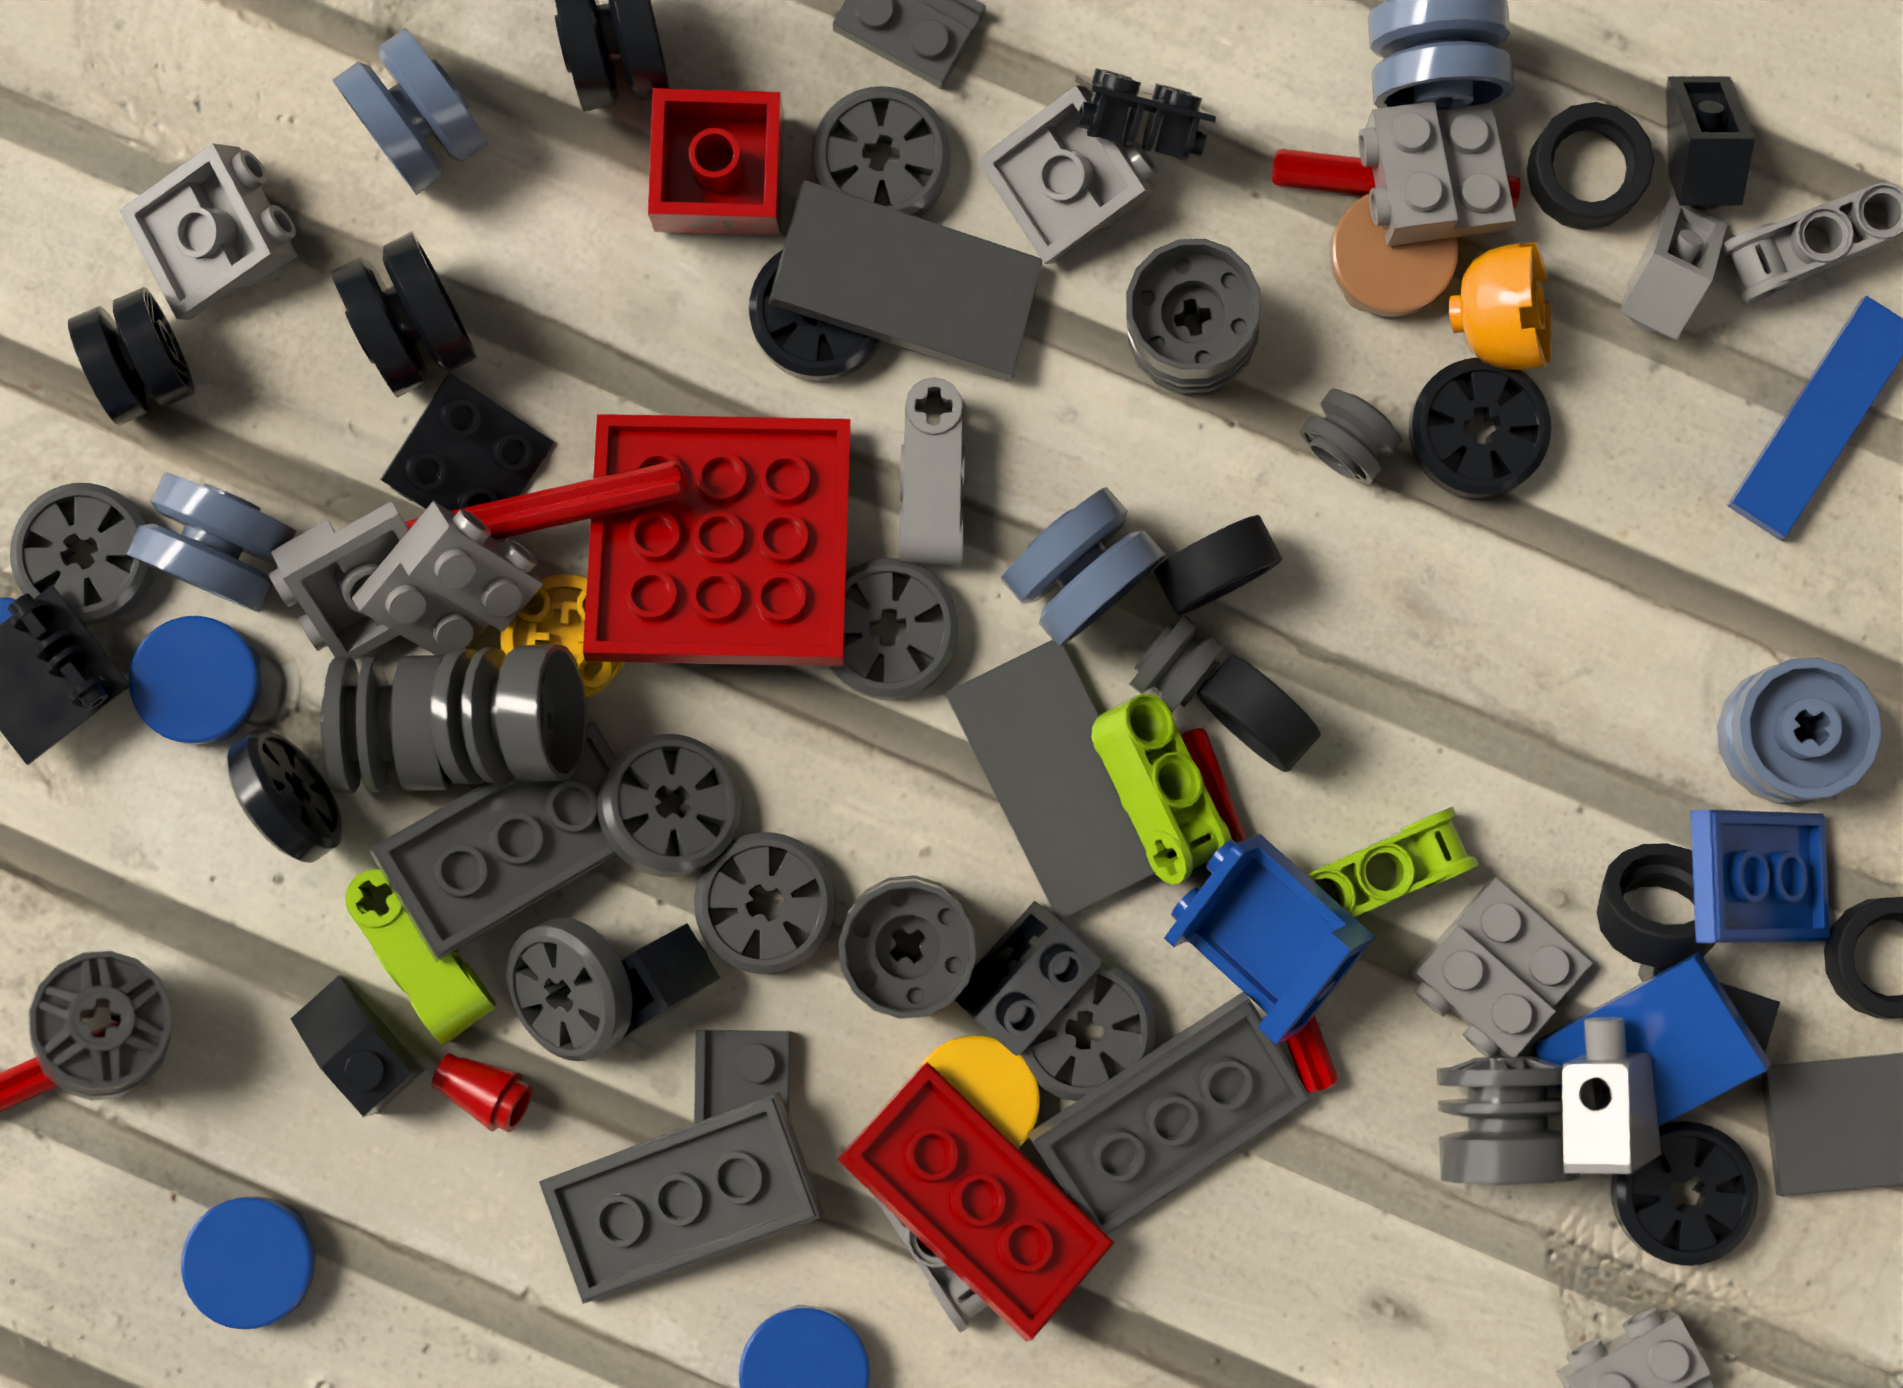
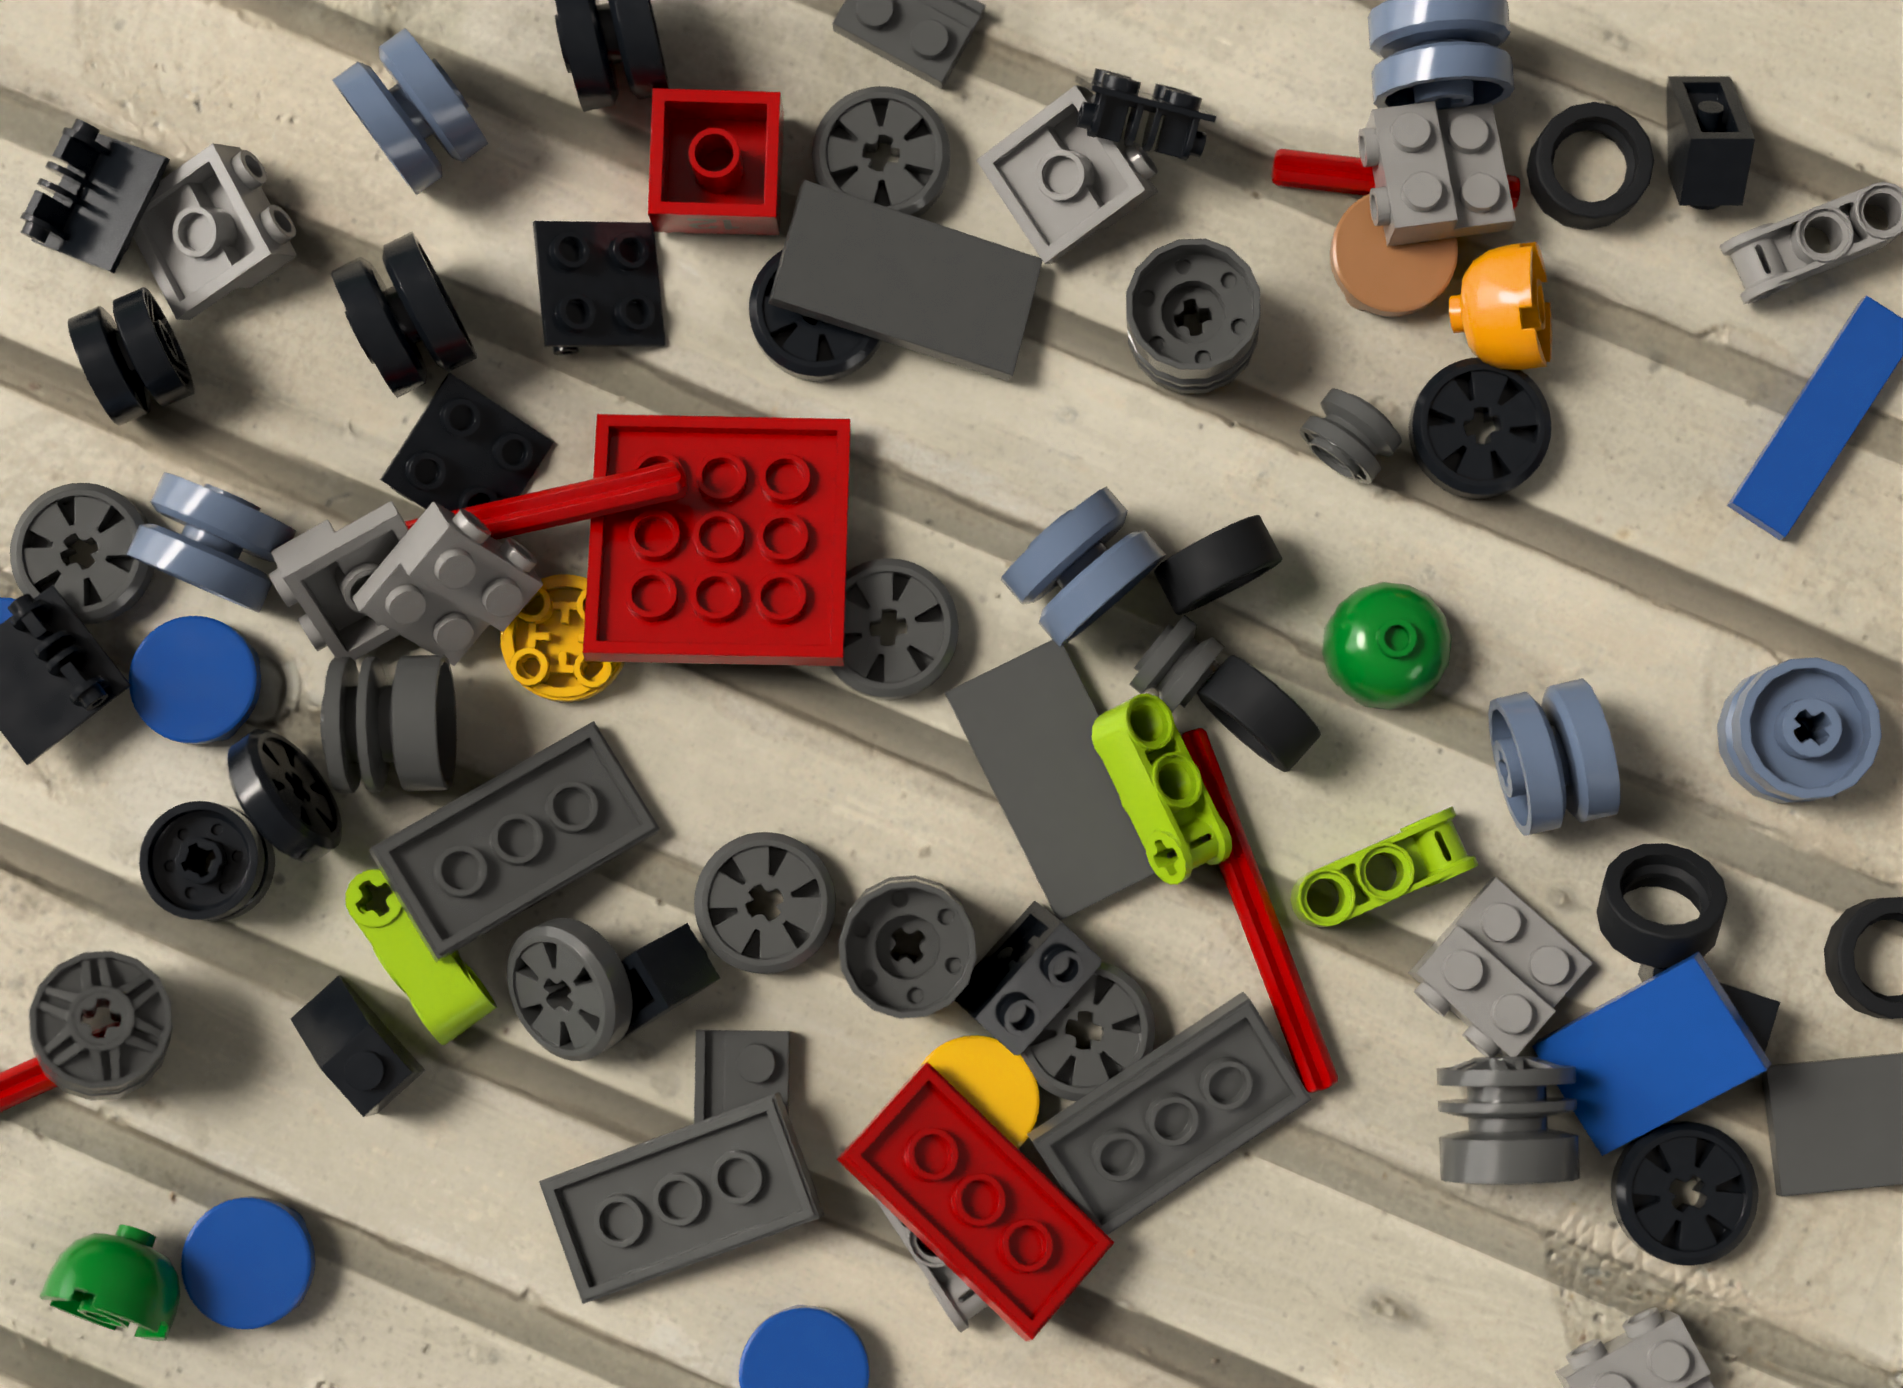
dark grey wheel [431,644,587,785] -> none
red cone [431,1053,533,1133] -> none
dark grey wheel [597,734,741,877] -> none
light grey piece [899,377,965,566] -> none
blue panel [1164,834,1376,1045] -> none
light grey torso [1562,1017,1661,1174] -> none
light grey slope [1619,196,1728,340] -> none
blue tile [1690,810,1830,943] -> none
none -> black hinge [20,119,170,274]
none -> green cylinder [40,1224,180,1341]
none -> black wheel [139,801,275,921]
none -> black hinge [533,221,666,355]
none -> green cylinder [1322,582,1452,710]
none -> sand blue wheel [1488,678,1621,836]

